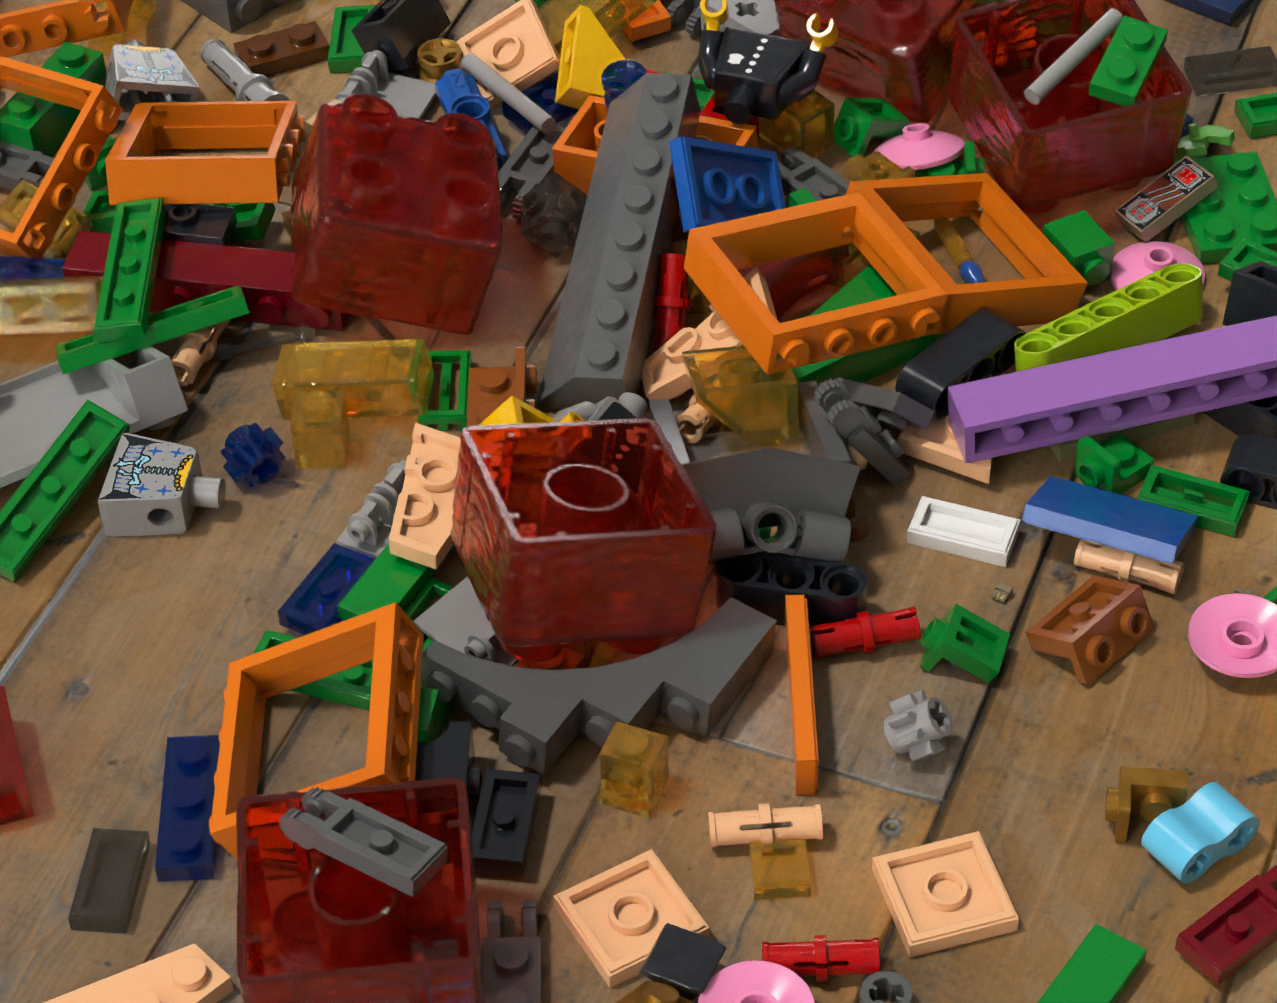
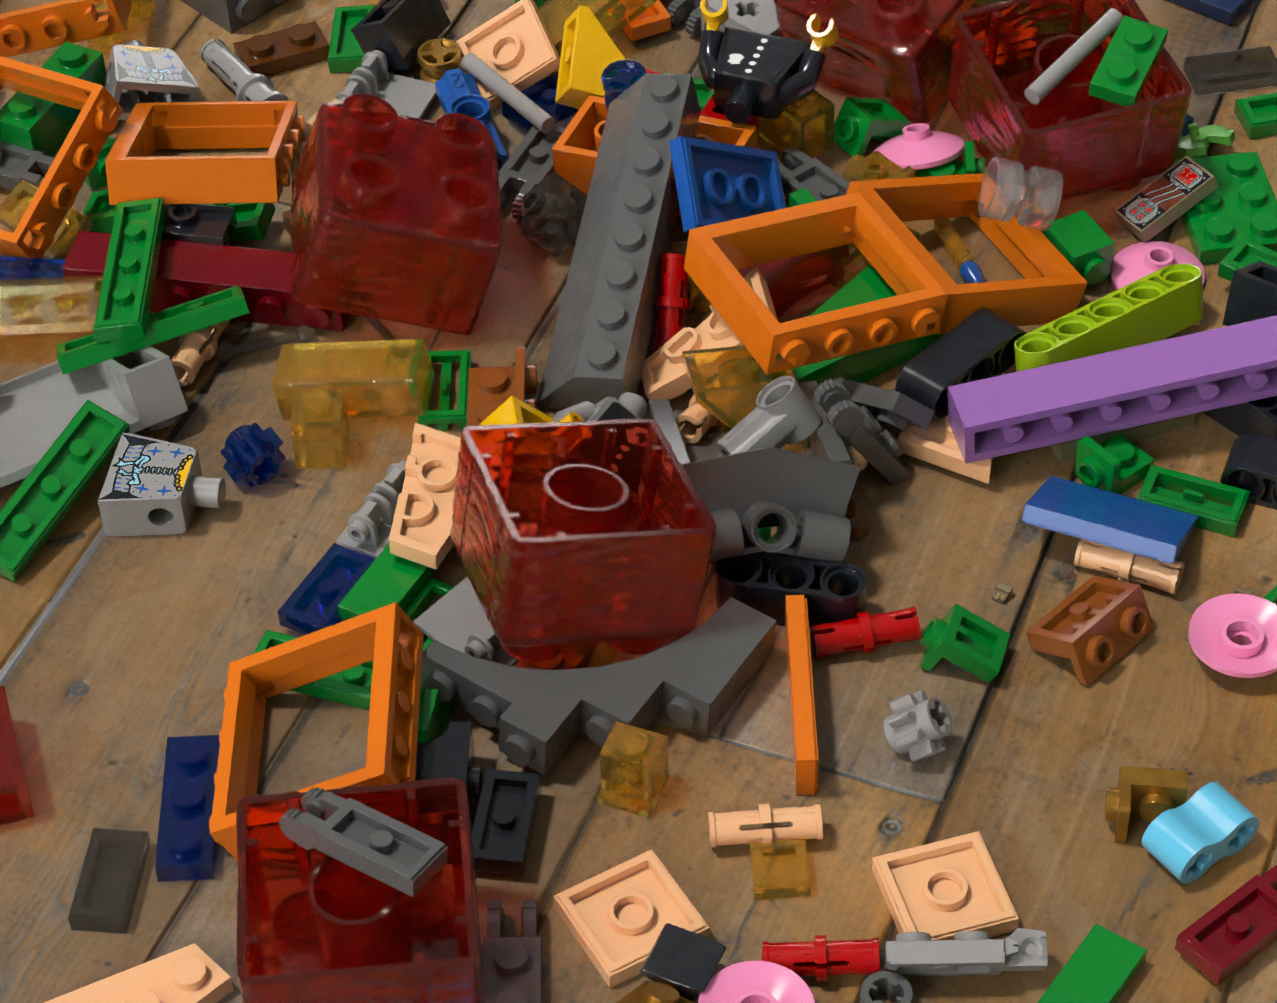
white tile [907,496,1021,567] -> none
none -> light grey piece [717,376,821,456]
none -> light grey hinge [883,927,1048,977]
none -> clear wheel [978,156,1063,231]

